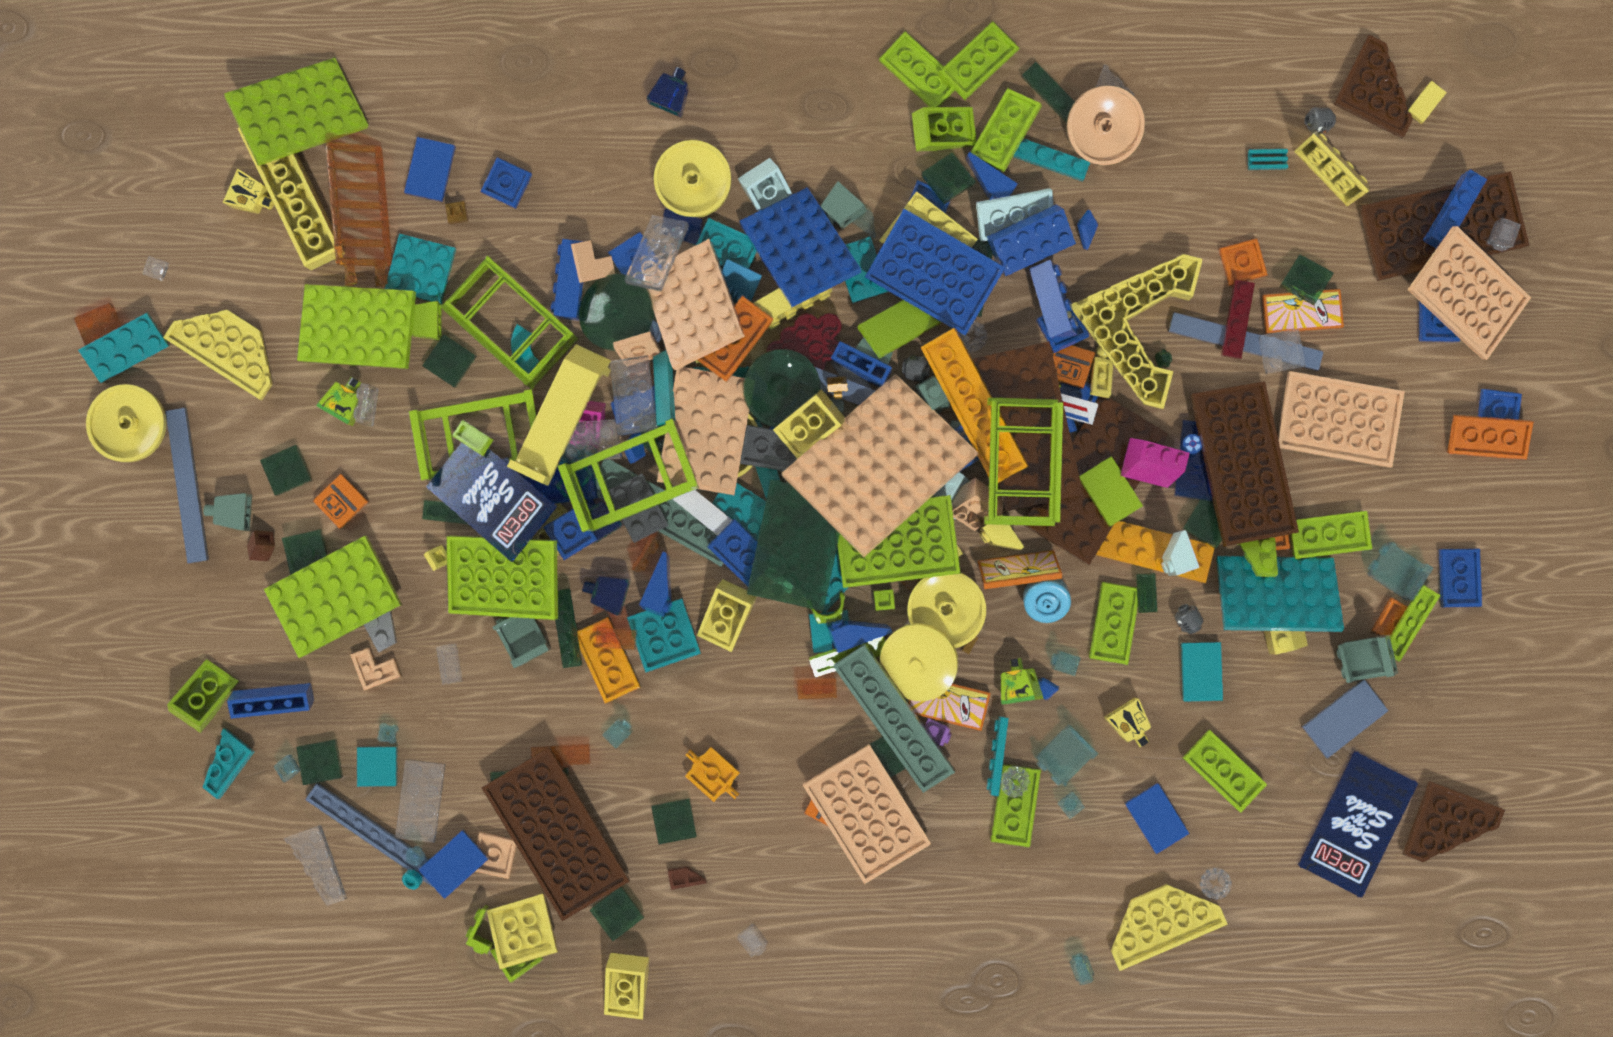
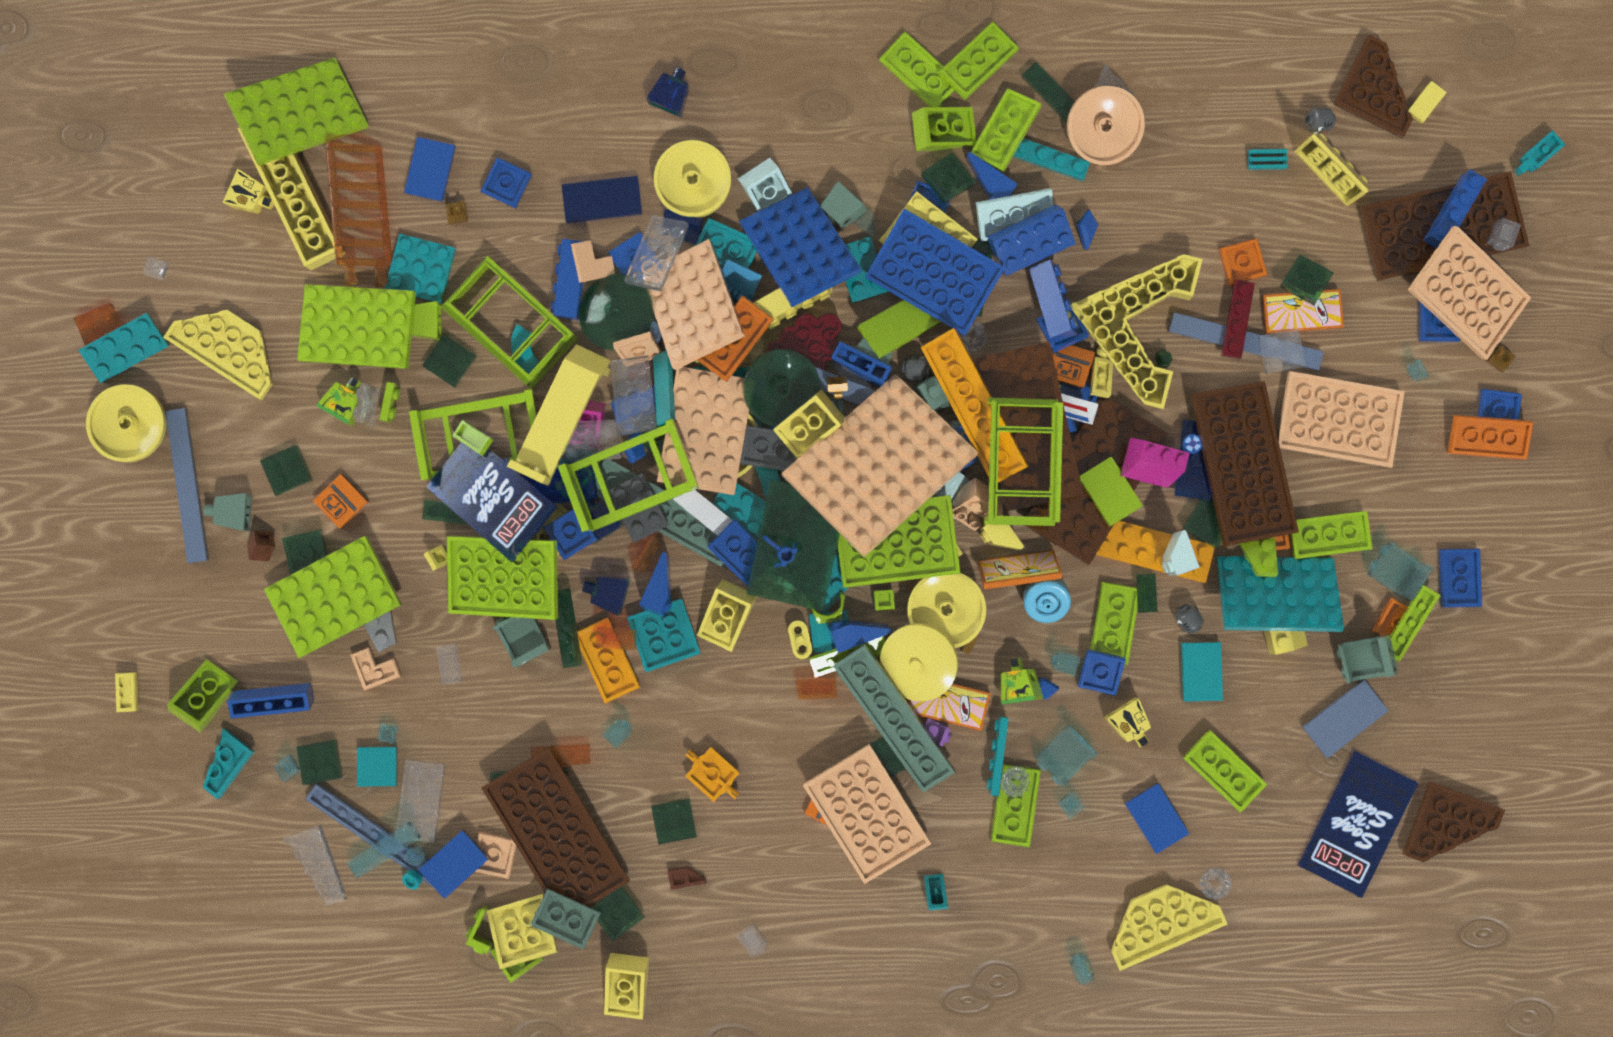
none -> light yellow plate [115,672,139,712]
none -> clear light blue plate [346,821,421,879]
none -> lime plate [379,382,401,423]
none -> sand green tile [530,888,601,950]
none -> clear blue tile [562,176,643,224]
none -> blue plant [763,535,798,568]
none -> light yellow plate [788,620,812,659]
none -> teal slope [924,874,948,911]
none -> blue tile [1077,649,1126,696]
none -> clear light blue plate [1407,359,1429,382]
none -> pearl gold tile [1486,345,1516,373]
none -> teal hinge [1514,130,1566,177]

